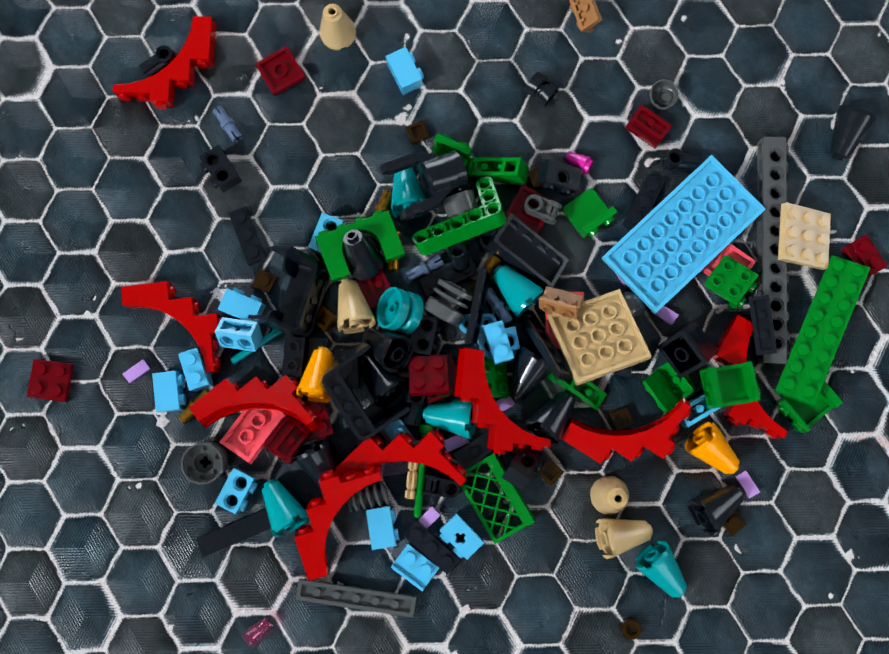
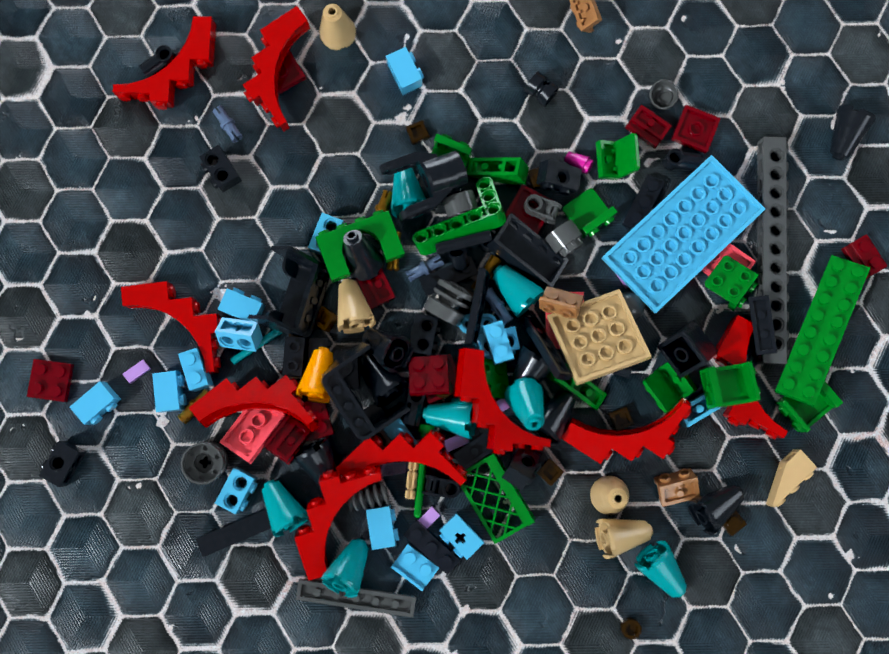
black plate [228,206,266,266] -> none
clear pink cone [242,617,273,648] -> none
dark brown plate [252,269,278,294] -> none
teal wheel [376,287,424,334] -> none
lavender piece [651,306,679,325] -> none
light orange cone [685,422,740,474] -> none
lavender piece [735,470,760,498] -> none
tan plate [778,202,831,270] -> none
none -> black brick [39,441,86,487]
none -> medium azure brick [70,381,121,425]
none -> red arch [243,6,310,132]
none -> teal cone [321,538,369,598]
none -> black axle [435,230,492,254]
none -> teal cone [505,377,544,430]
none -> dark grey piece [545,219,583,257]
none -> green bracket [596,133,640,180]
none -> medium nougat bracket [654,469,700,507]
none -> dark red plate [671,105,721,154]
none -> tan slope [766,449,817,507]

